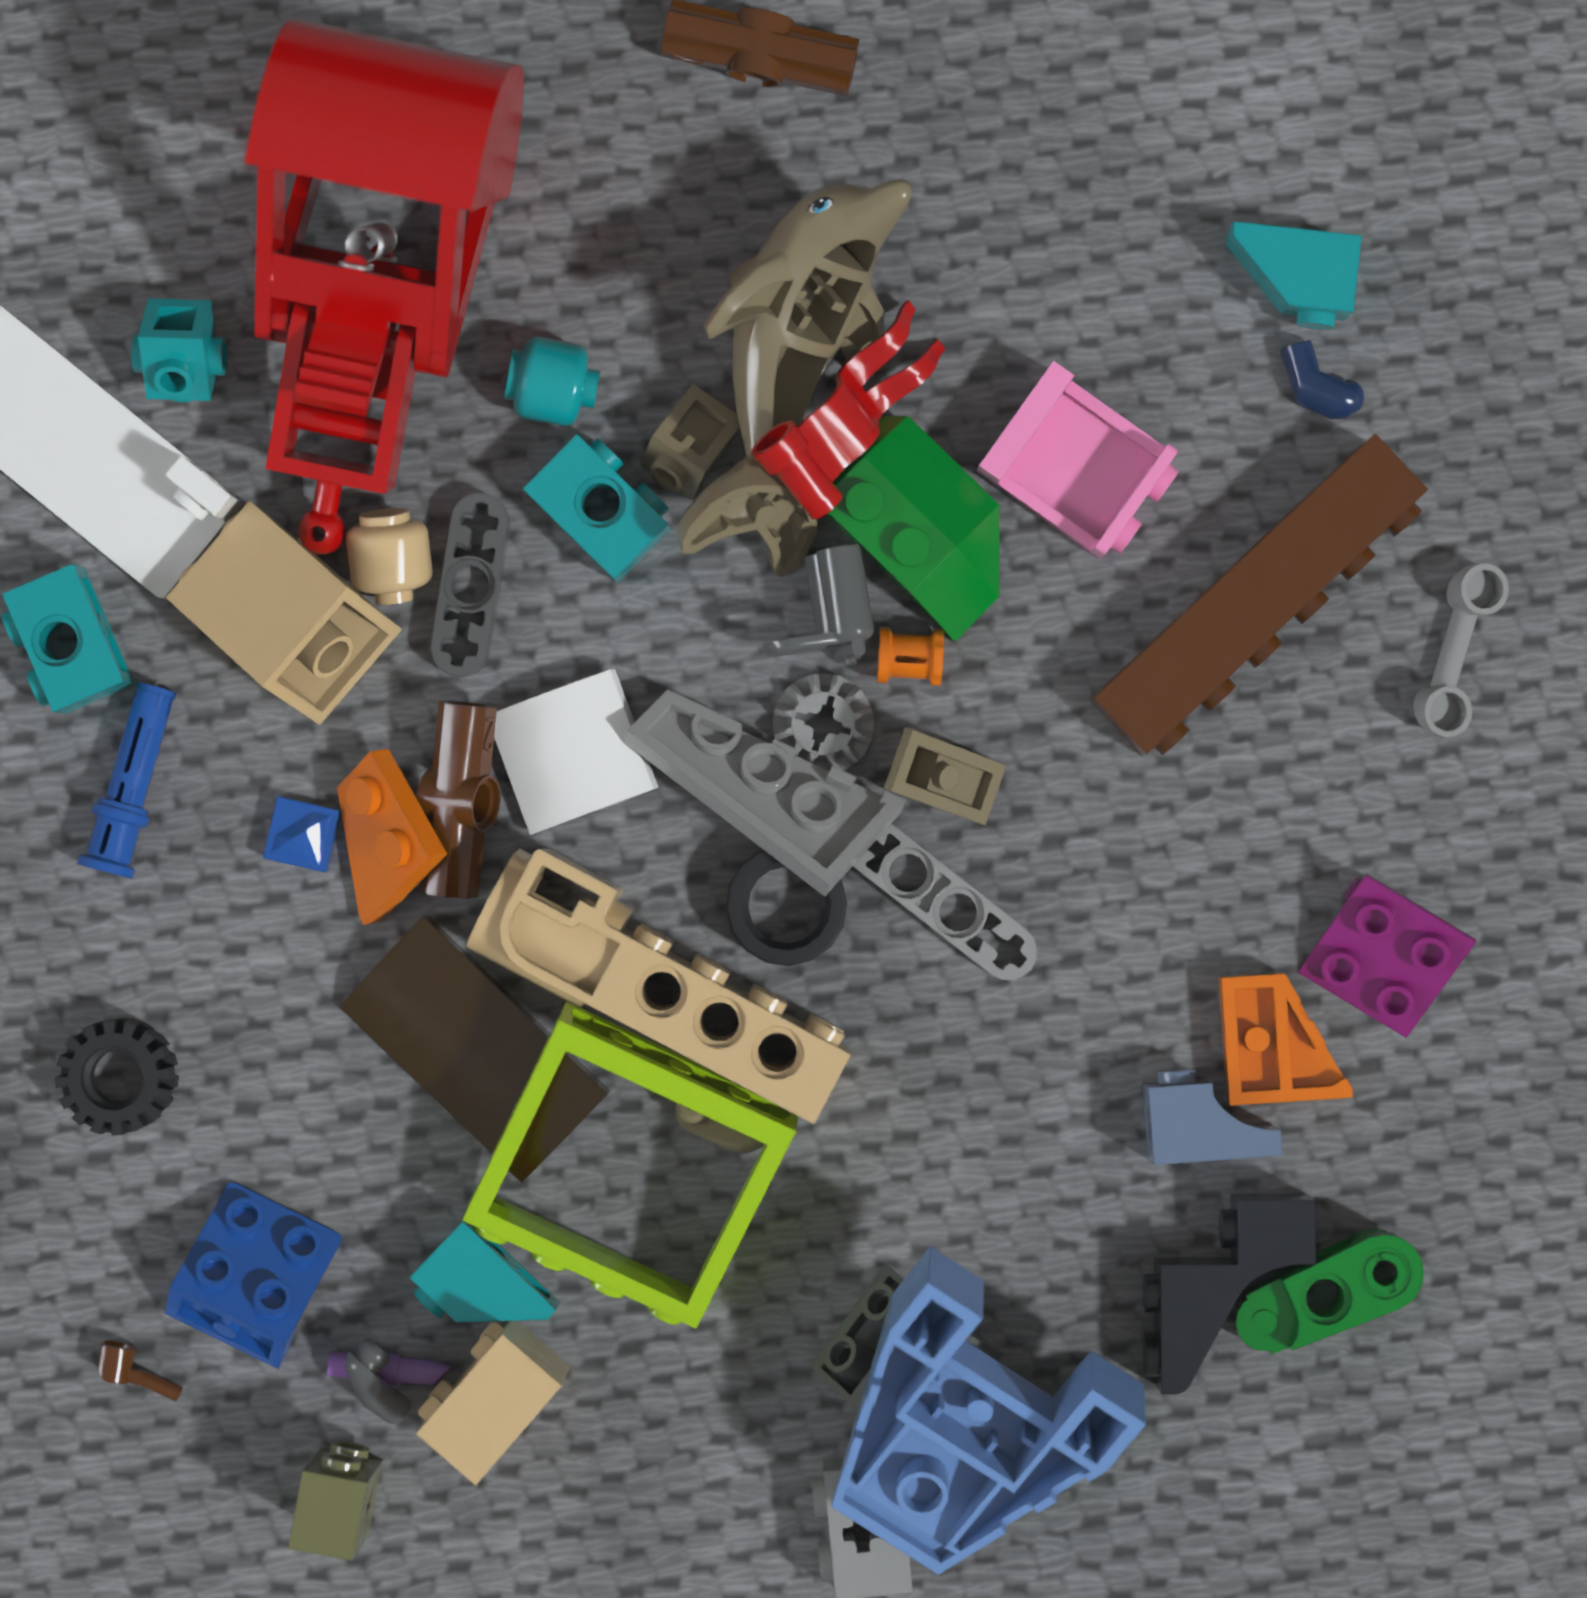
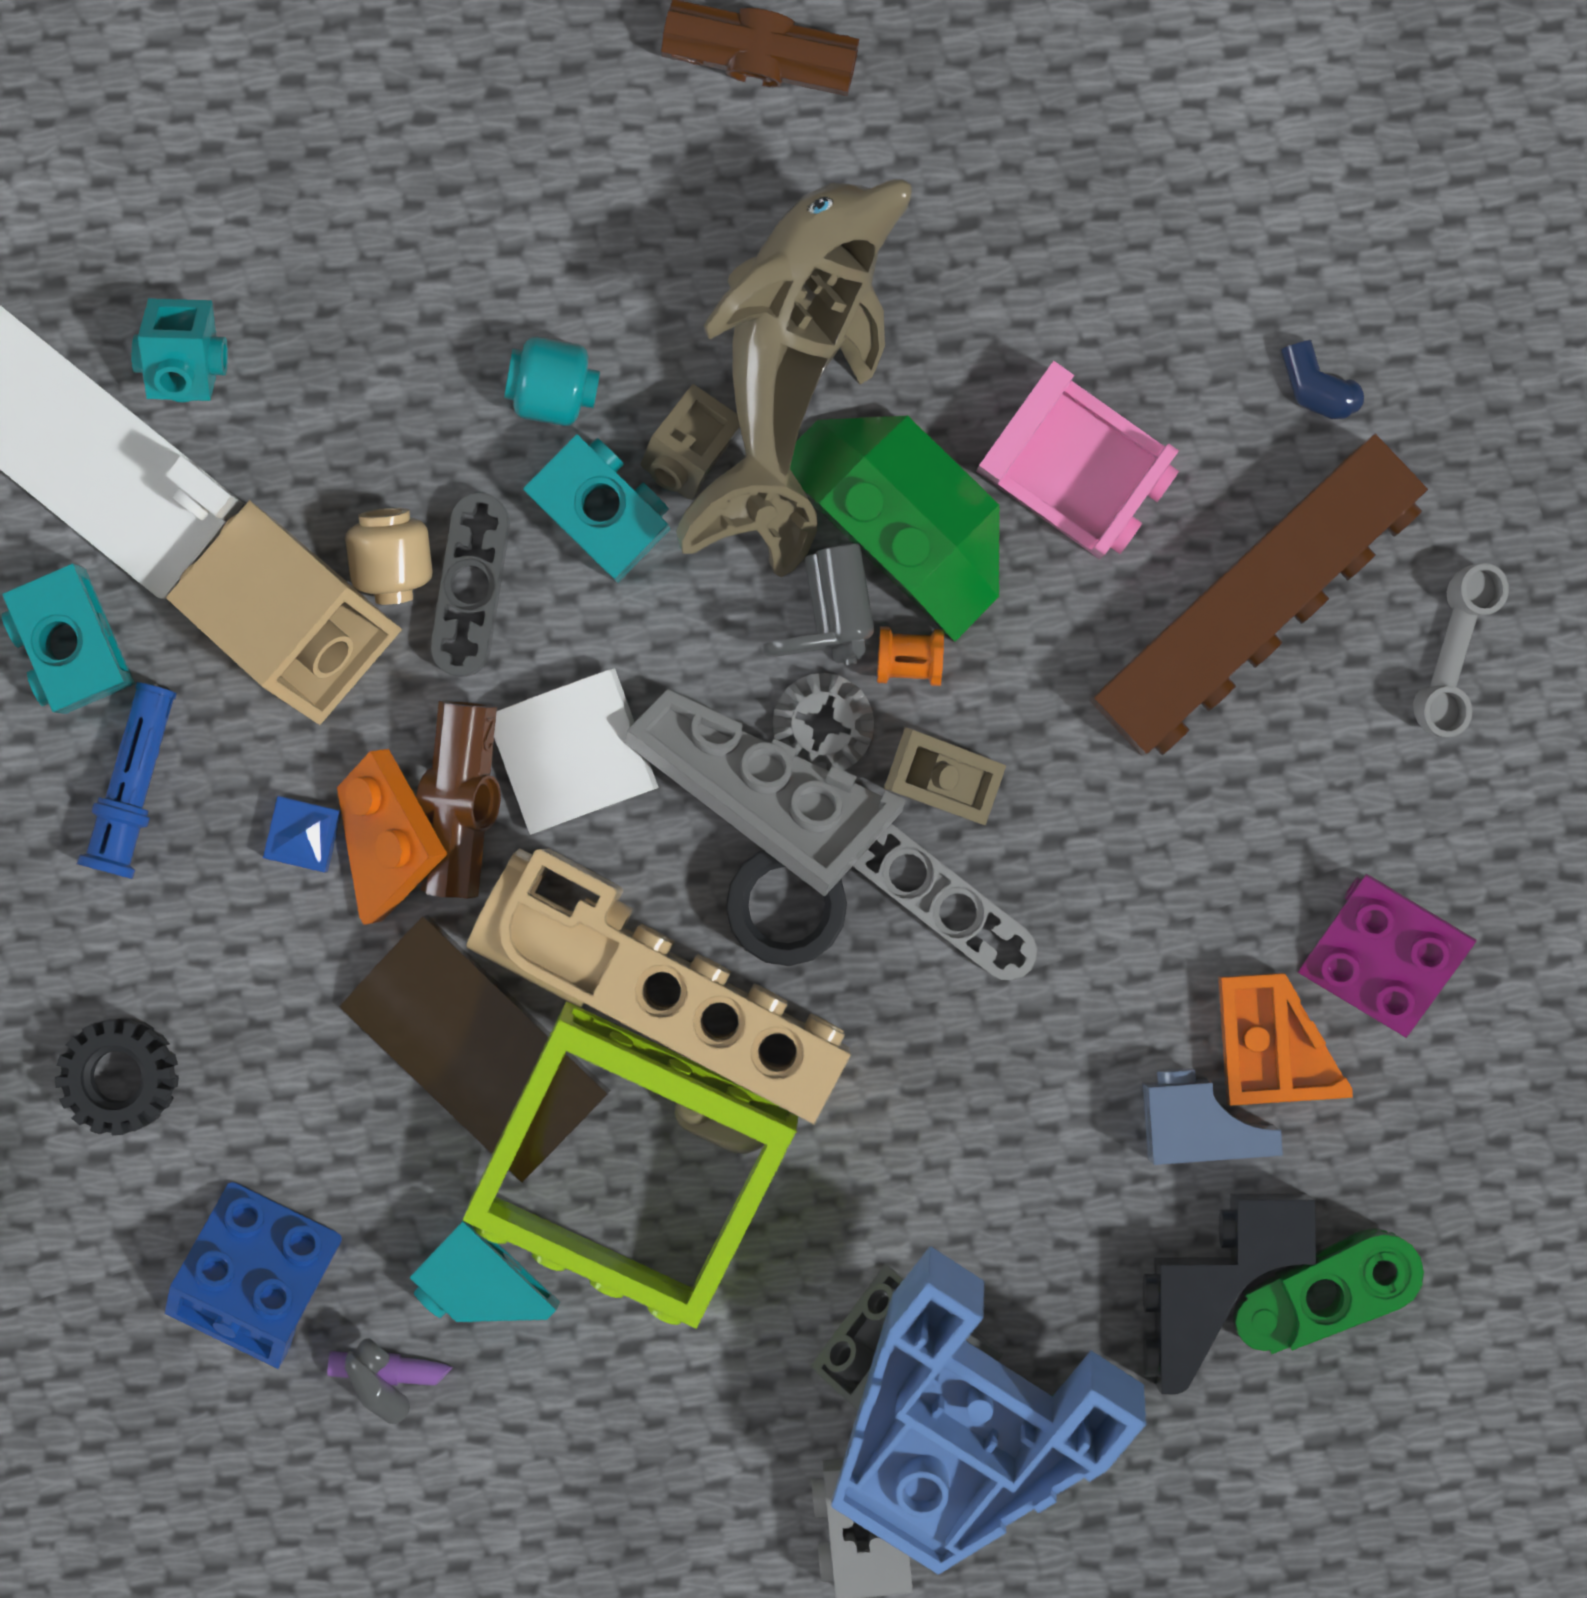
reddish brown hand [97,1340,183,1402] -> none
red piece [244,19,524,554] -> none
olive brick [288,1441,383,1561] -> none
tan container [416,1321,570,1486] -> none
red flag [751,300,945,519] -> none
teal slope [1225,221,1362,330] -> none

